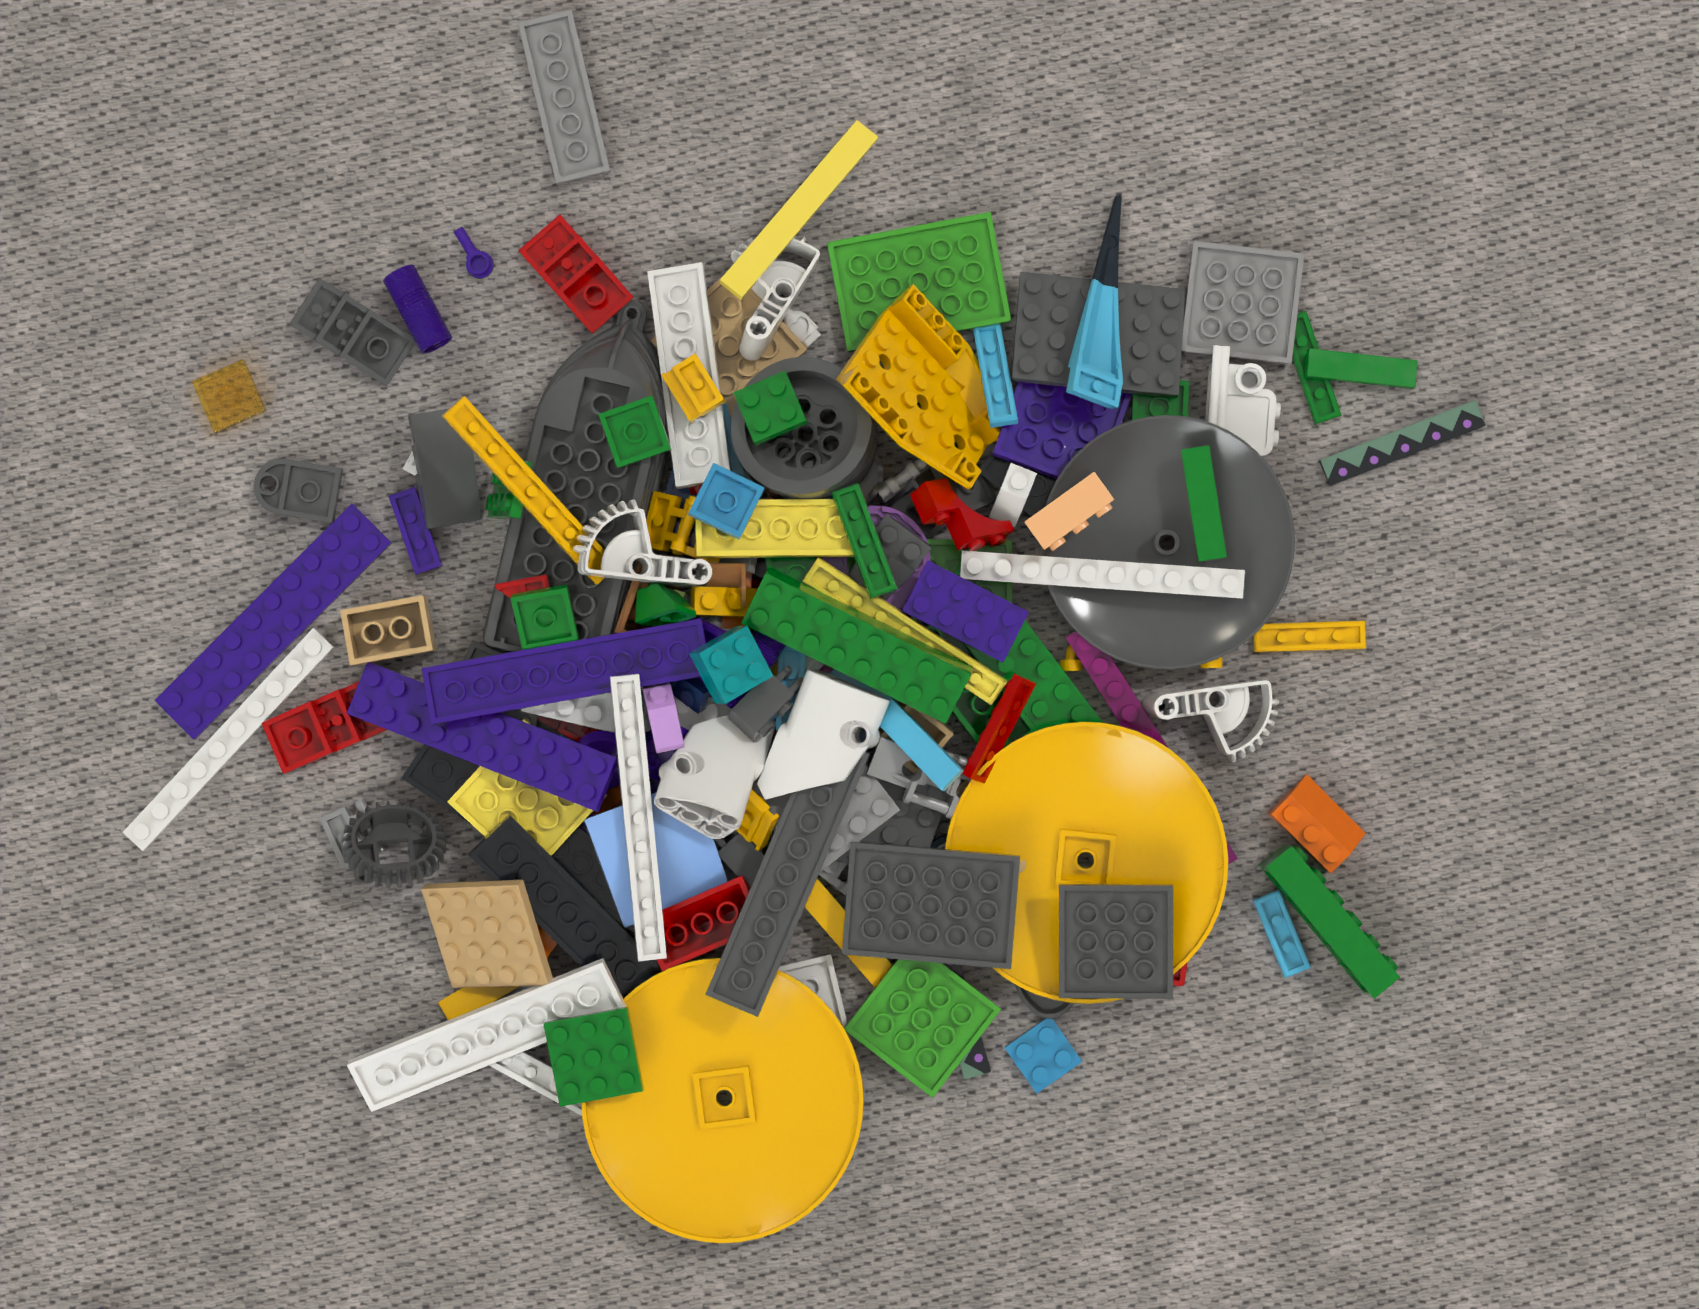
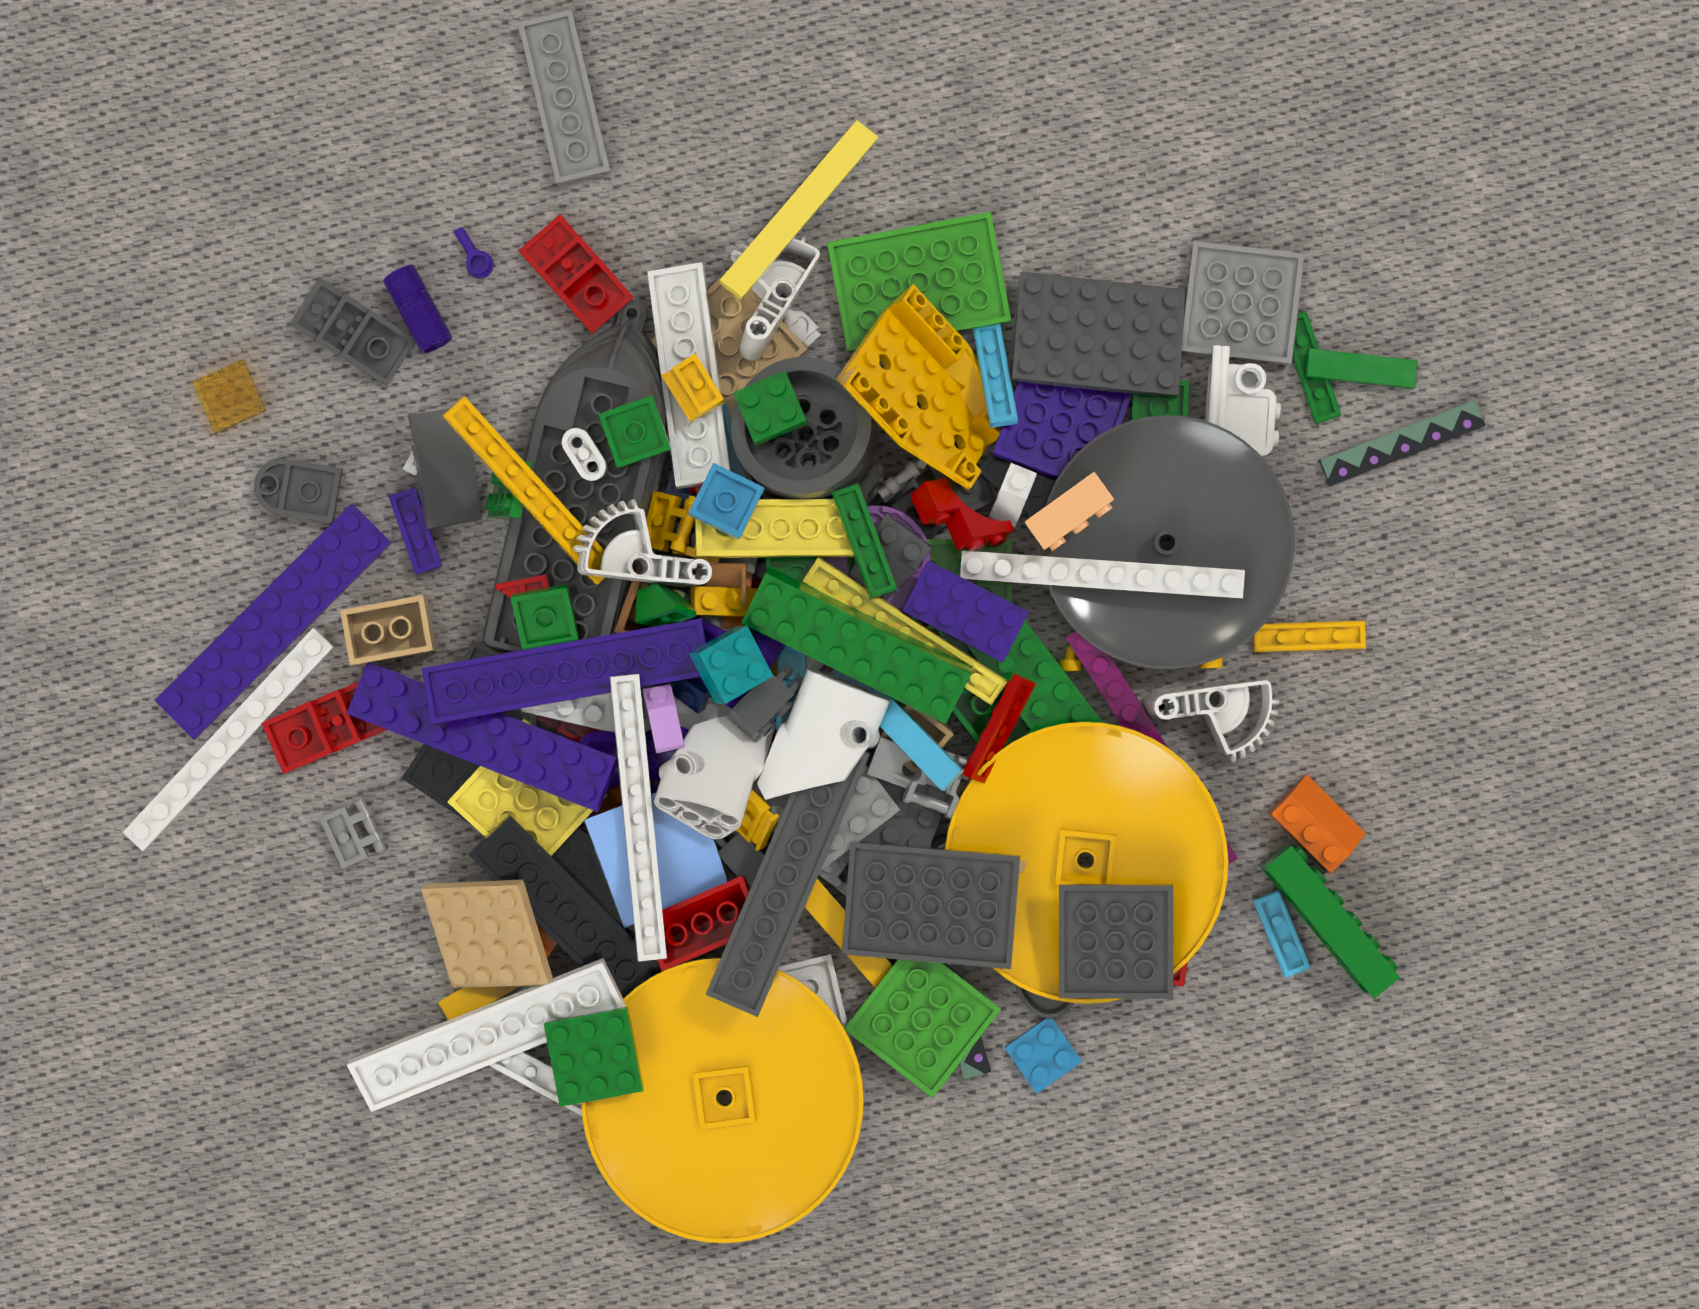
dark grey piece [341,800,446,888] -> none
medium azure plate [1066,194,1123,409] -> none
green tile [1181,445,1227,562] -> none
none -> white plate [562,428,607,481]

